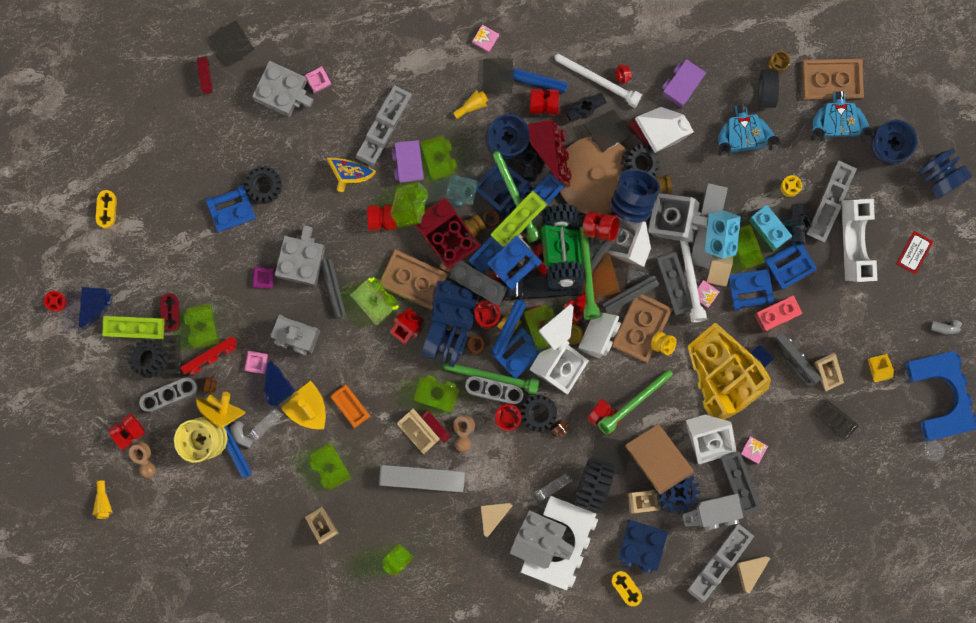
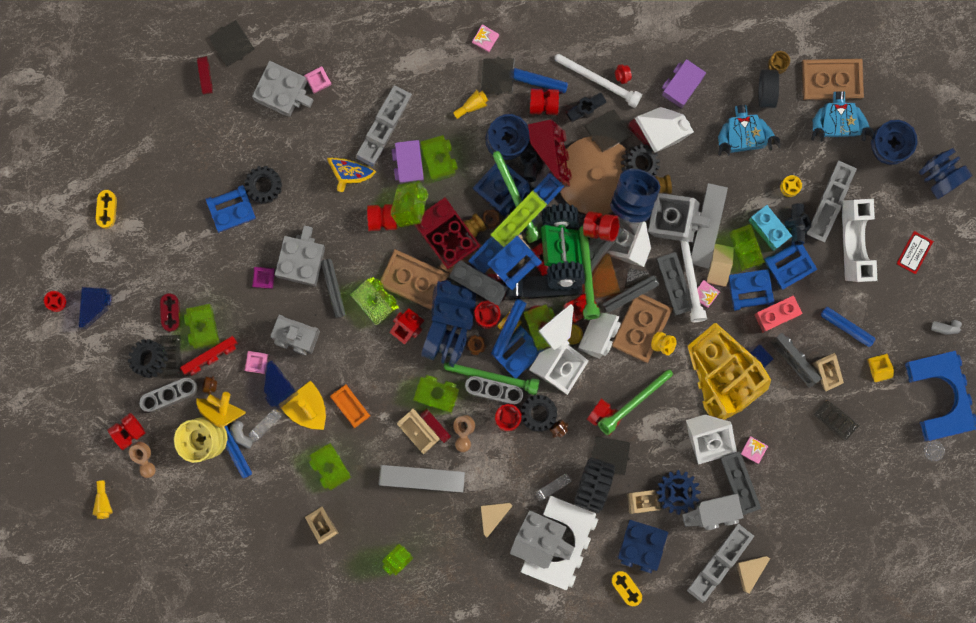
lime plate [102,316,164,339] -> none
clear light blue brick [446,174,478,207] -> none
medium nougat tile [625,424,694,494] -> none
medium azure brick [705,210,740,259] -> none
none -> blue axle [821,307,875,347]

